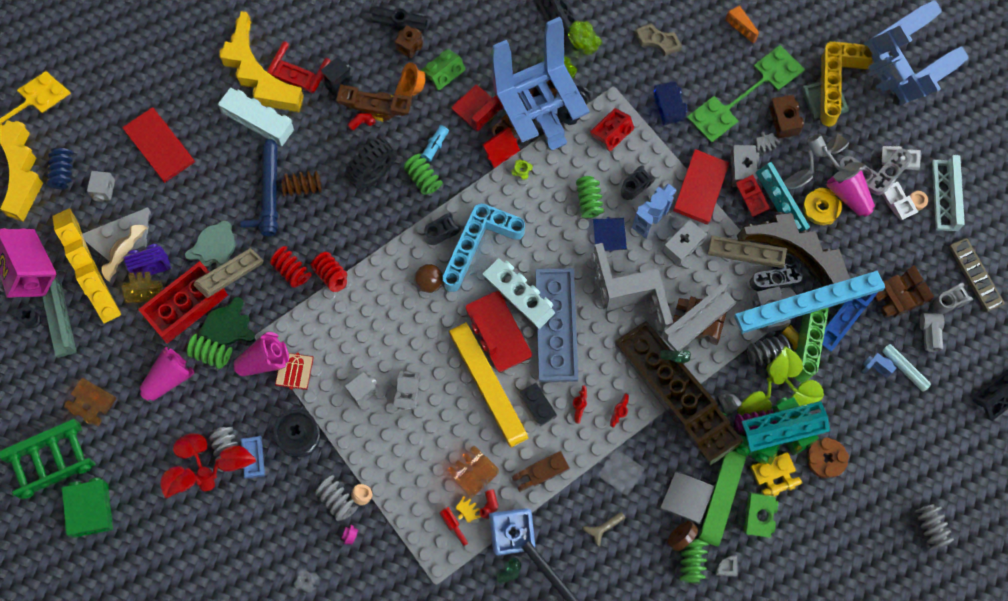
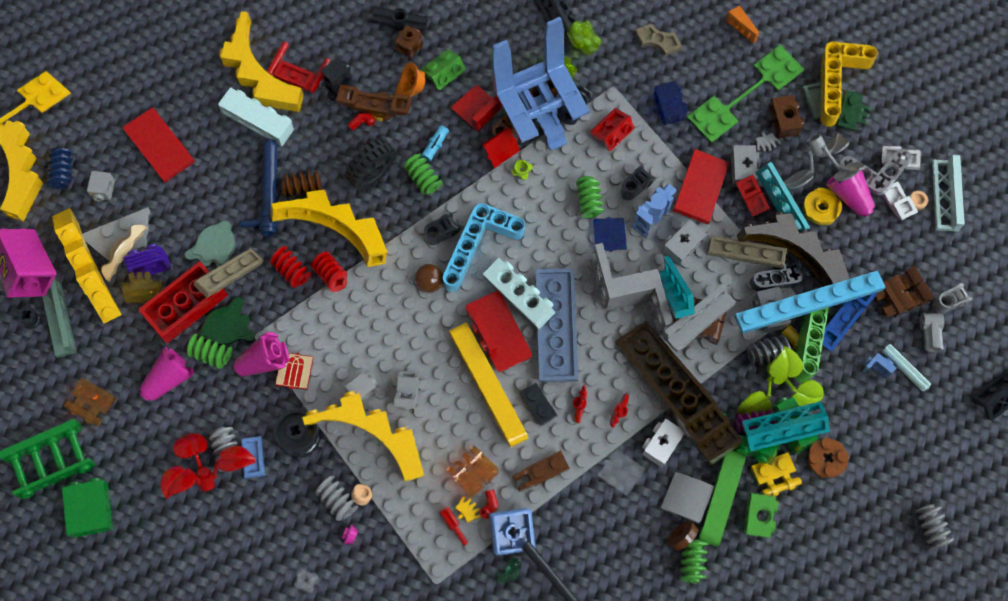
dark tan piece [582,512,626,547] -> none
clear green arm [661,350,691,364] -> none
light grey tile [715,555,737,577] -> none
light grey tile [718,393,742,414] -> none
medium blue piece [864,0,968,105] -> none
tile [949,238,1005,313] -> none
none -> yellow arch [270,190,387,267]
none -> yellow arch [302,391,424,482]
none -> white brick [642,418,684,468]
none -> teal fence [659,256,695,319]
none -> dark green hinge [835,90,872,131]

